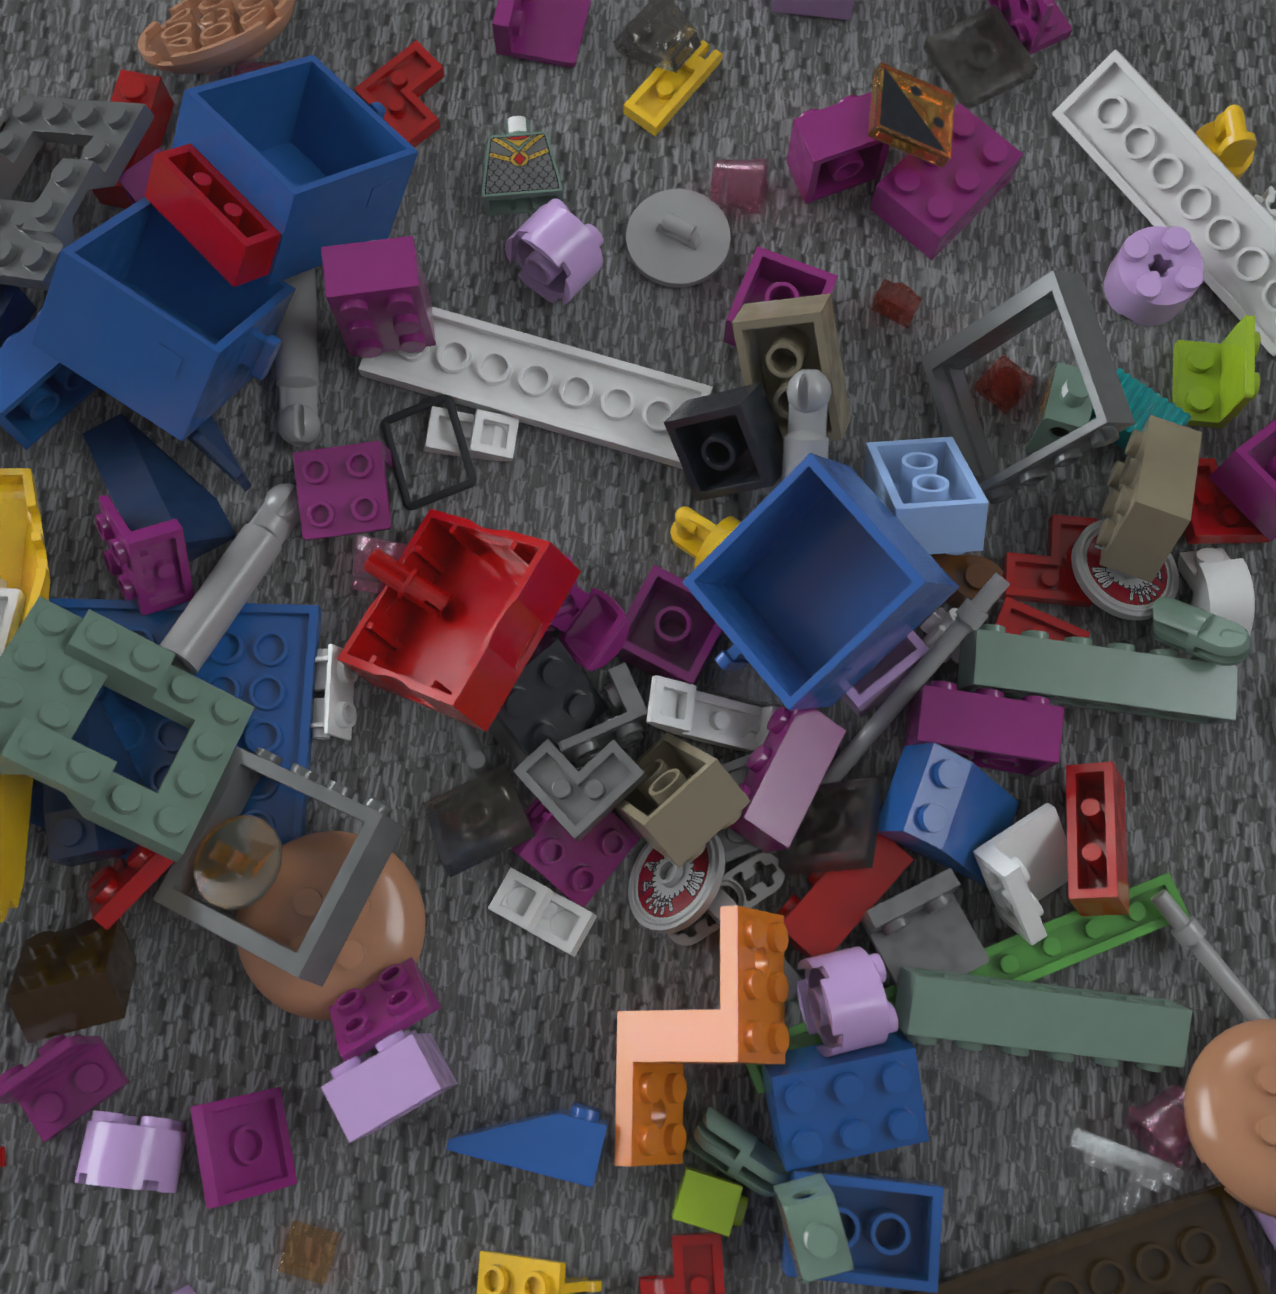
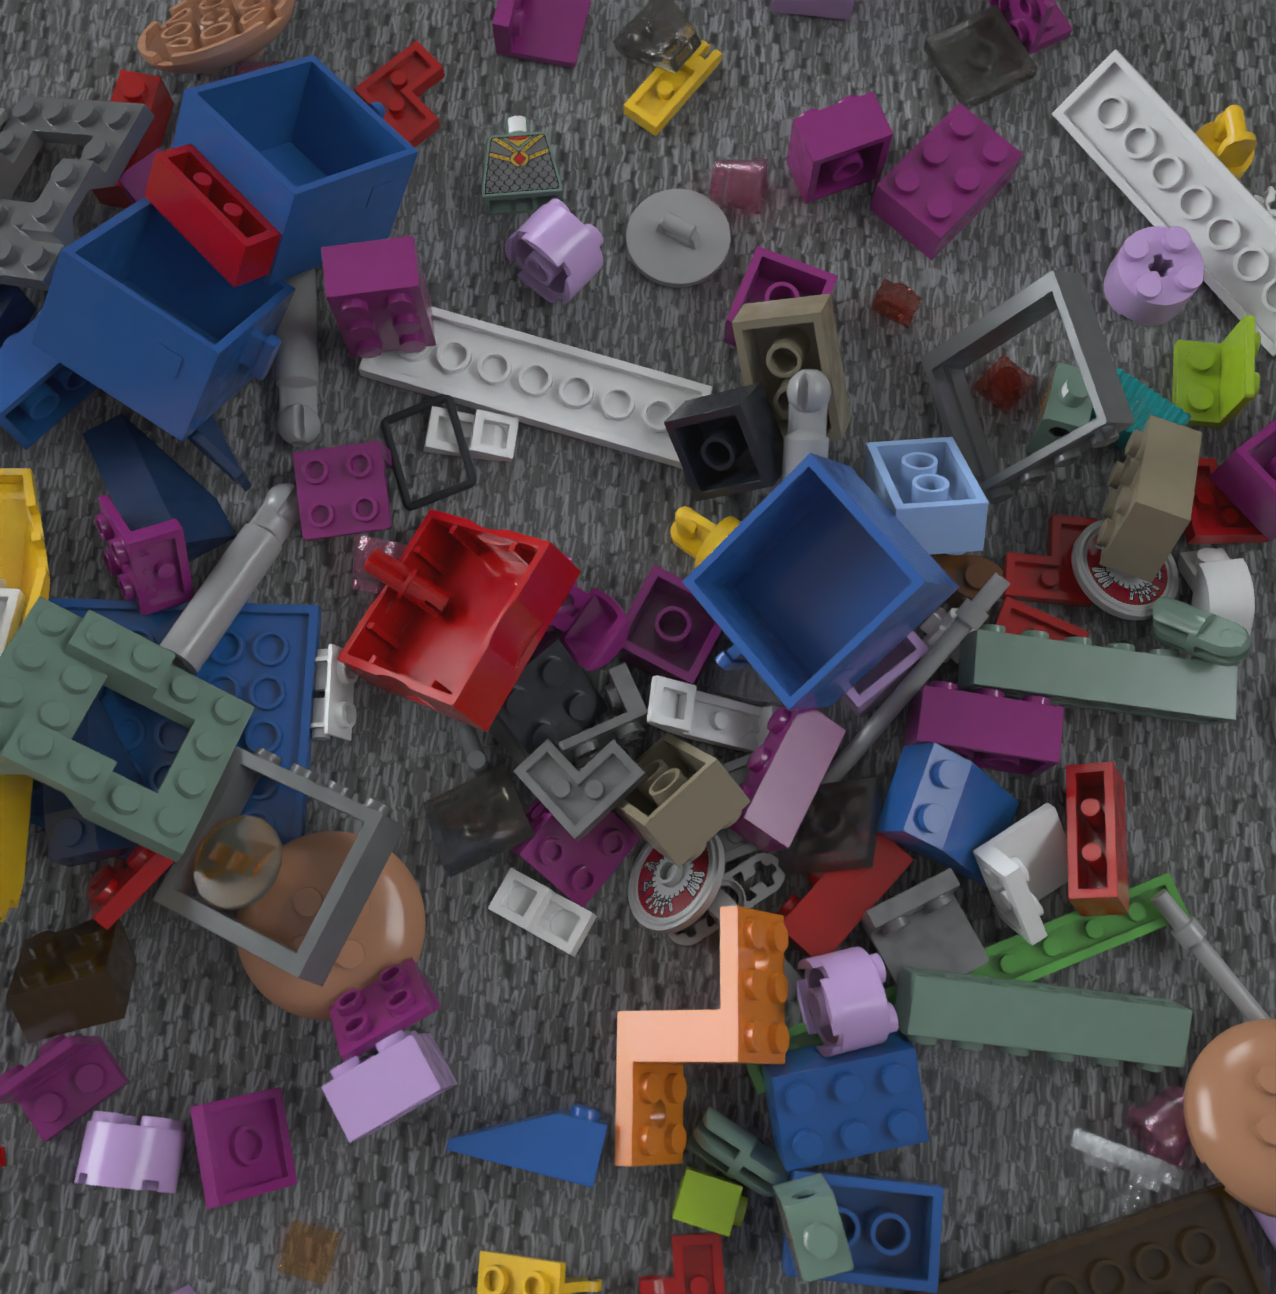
clear orange tile [868,62,955,168] -> none

